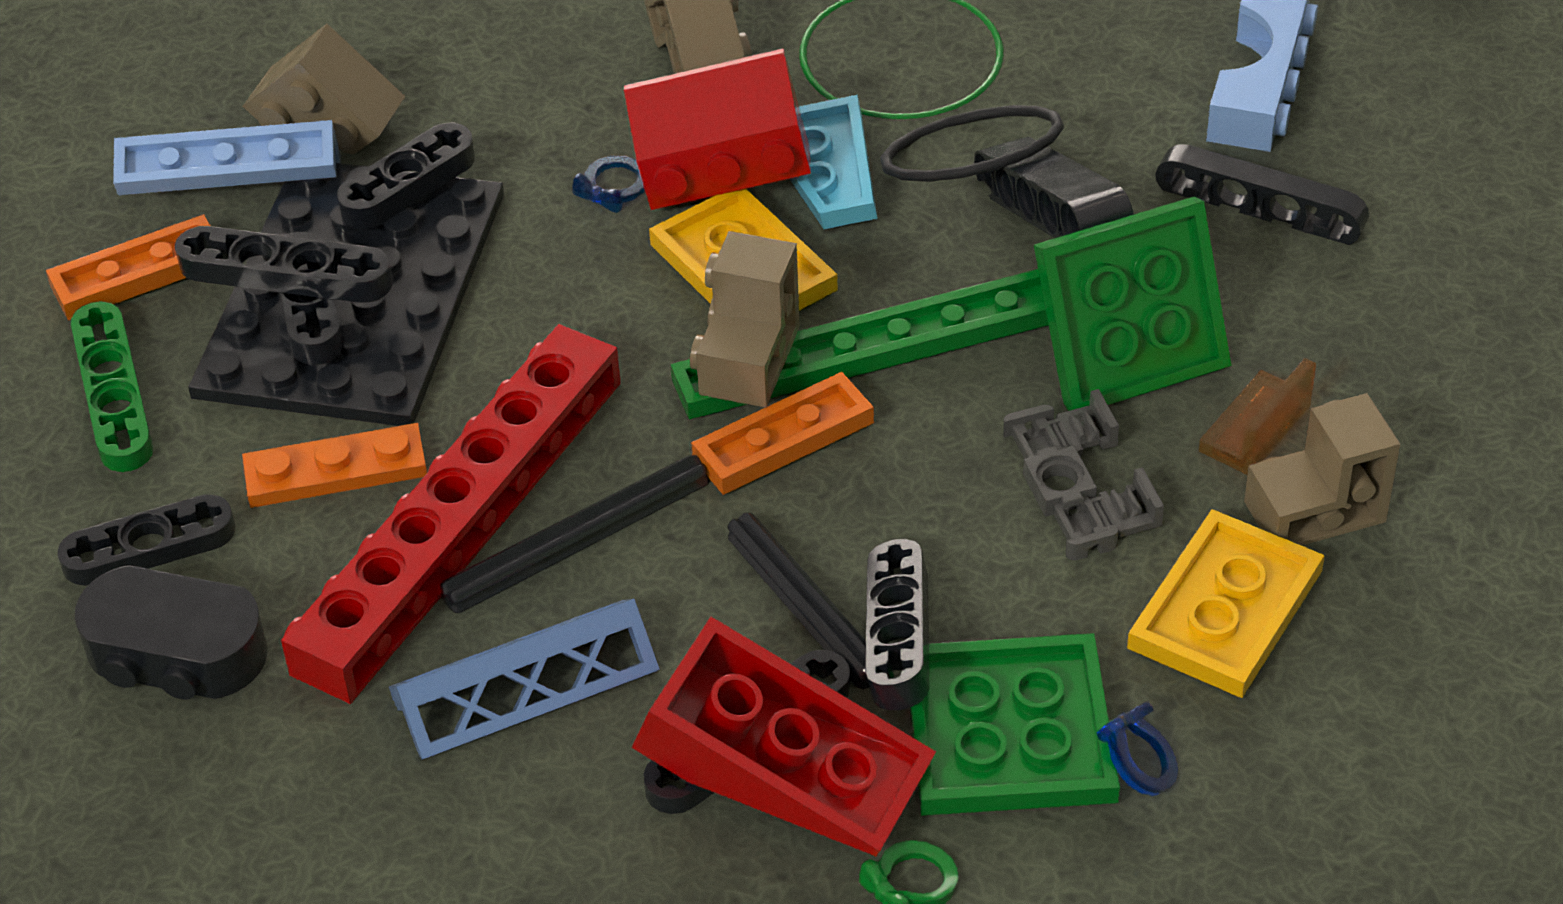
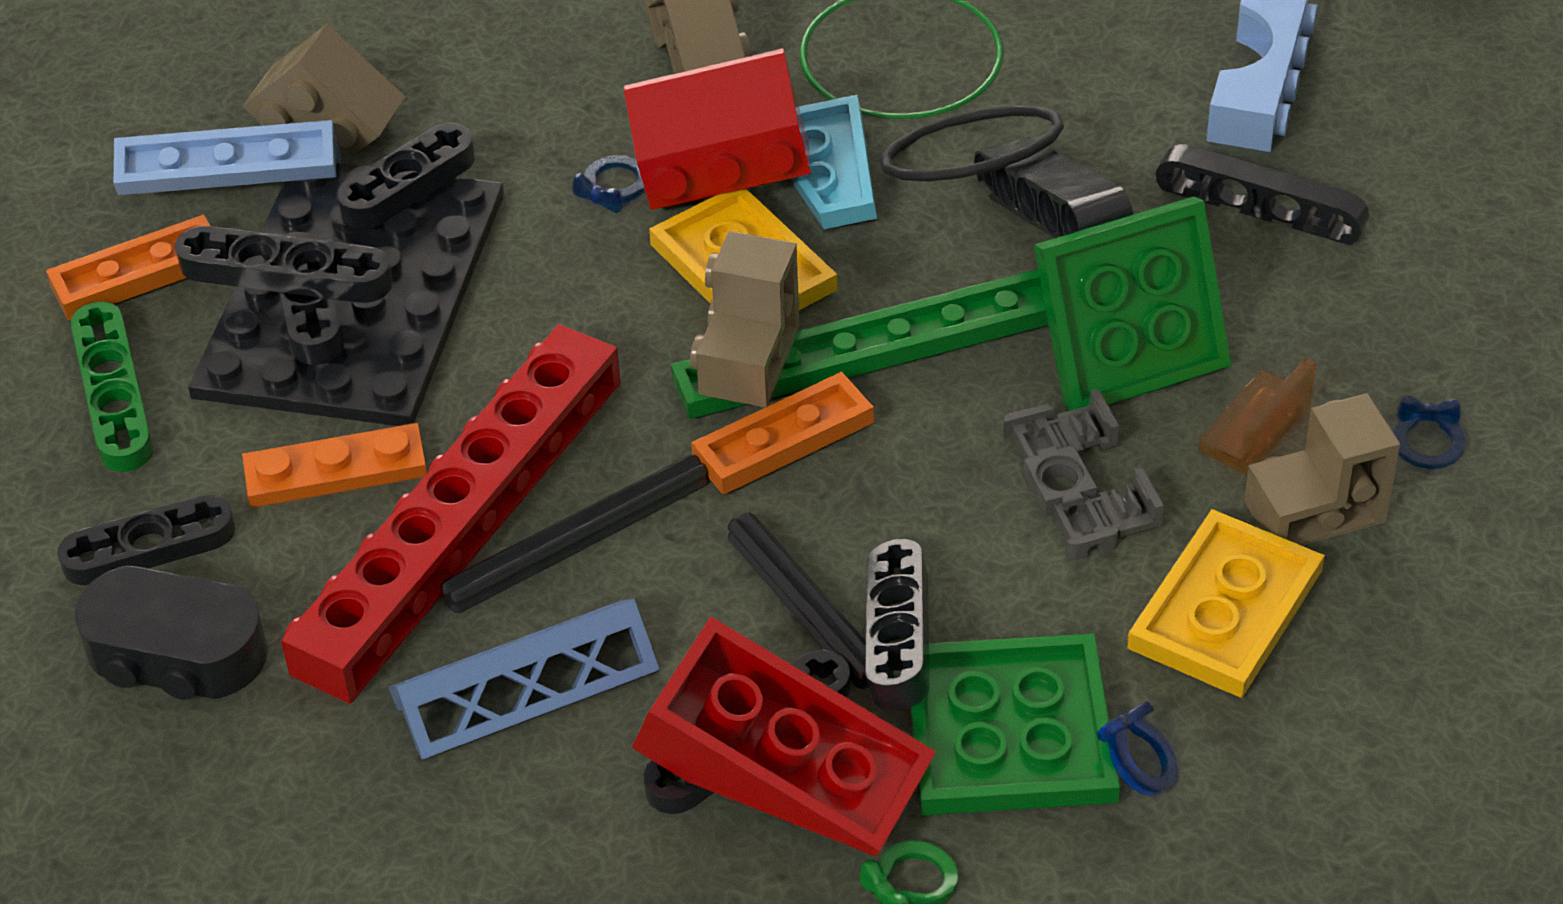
none -> piece [1394,395,1466,469]

